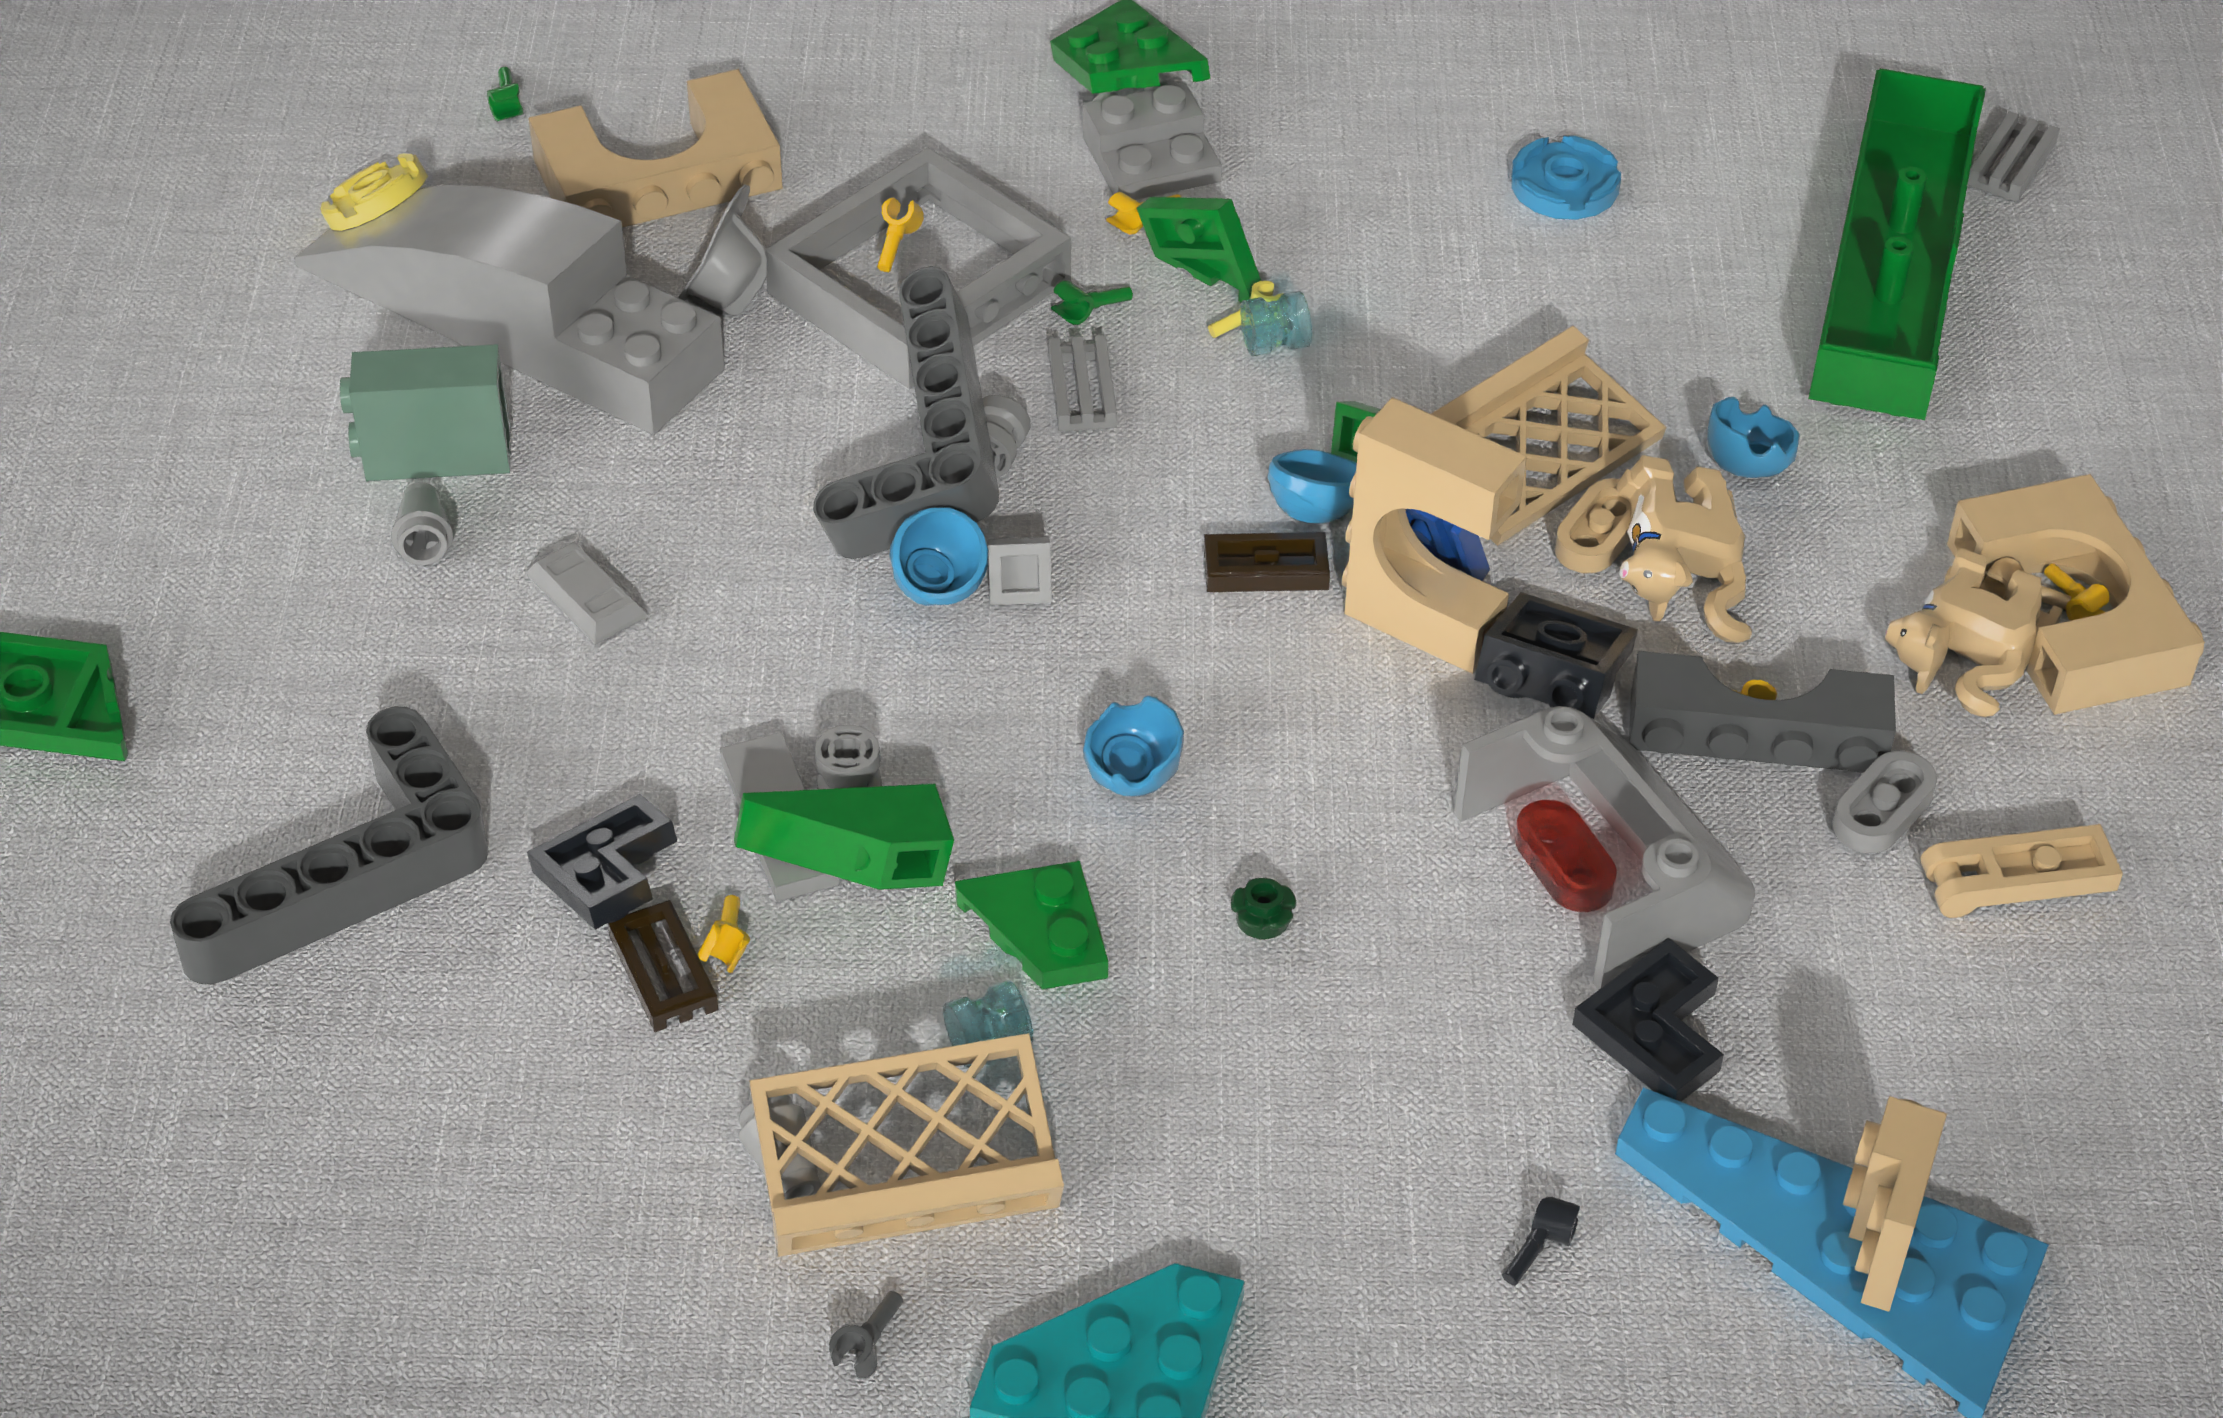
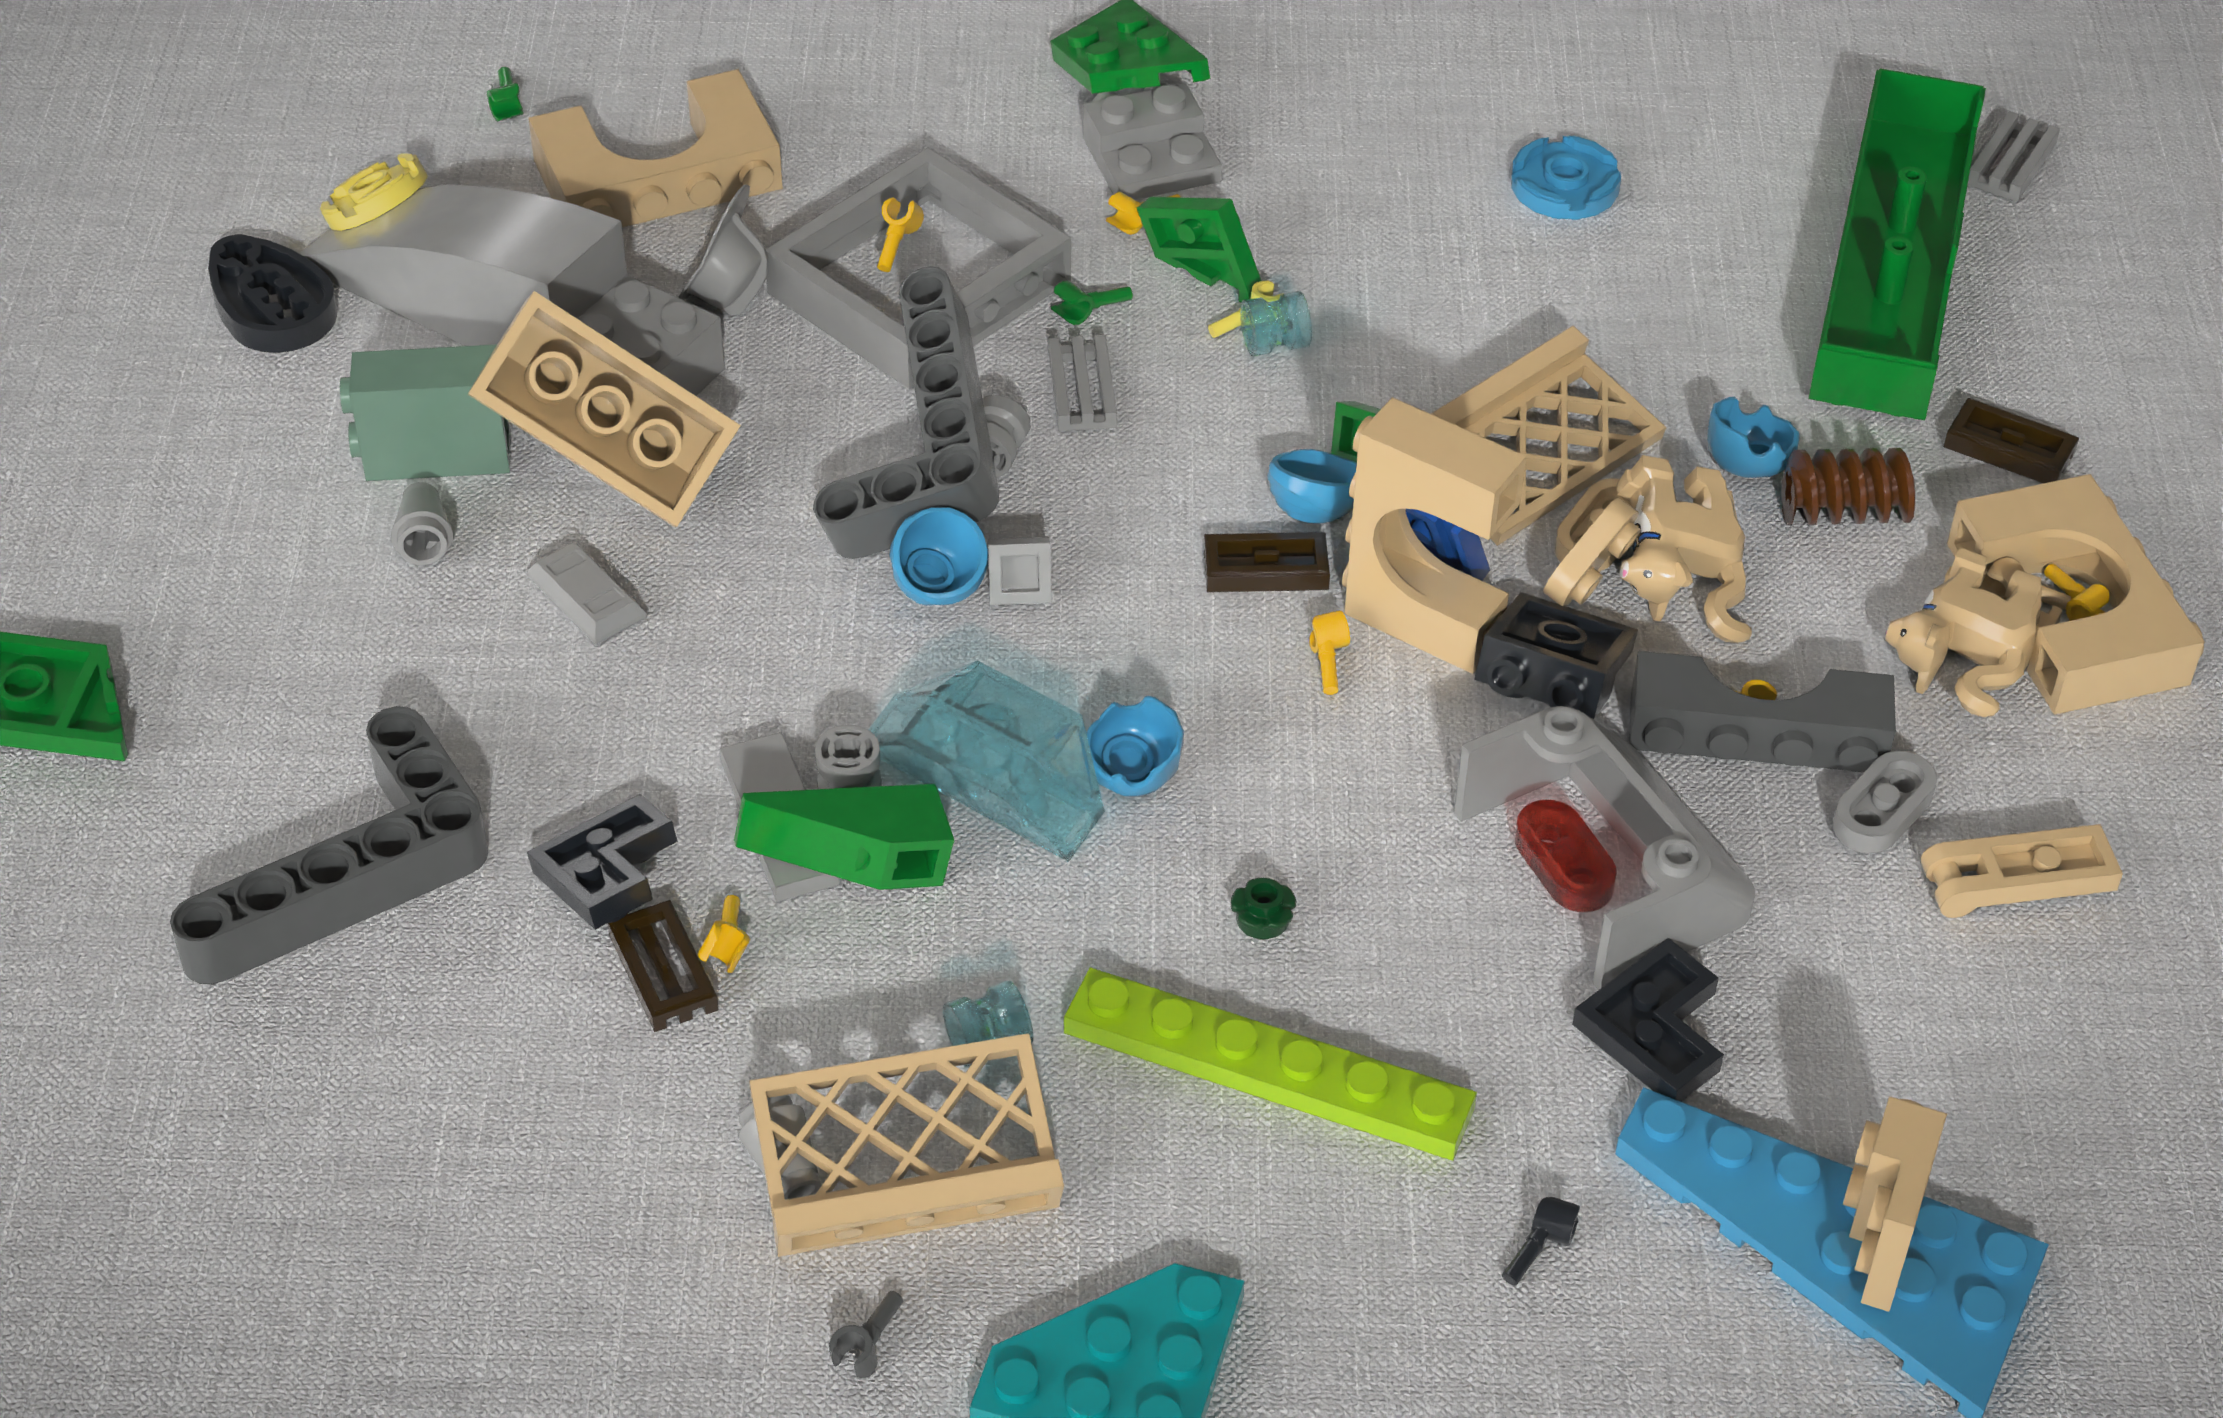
green wing [955,861,1108,990] -> none
none -> black piece [208,234,337,353]
none -> tan slope [467,291,741,528]
none -> clear light blue wedge [868,660,1105,862]
none -> lime plate [1064,967,1477,1161]
none -> yellow hand [1309,610,1350,695]
none -> tan plate [1543,497,1641,606]
none -> reddish brown piece [1781,448,1915,525]
none -> dark brown tile [1943,398,2079,483]

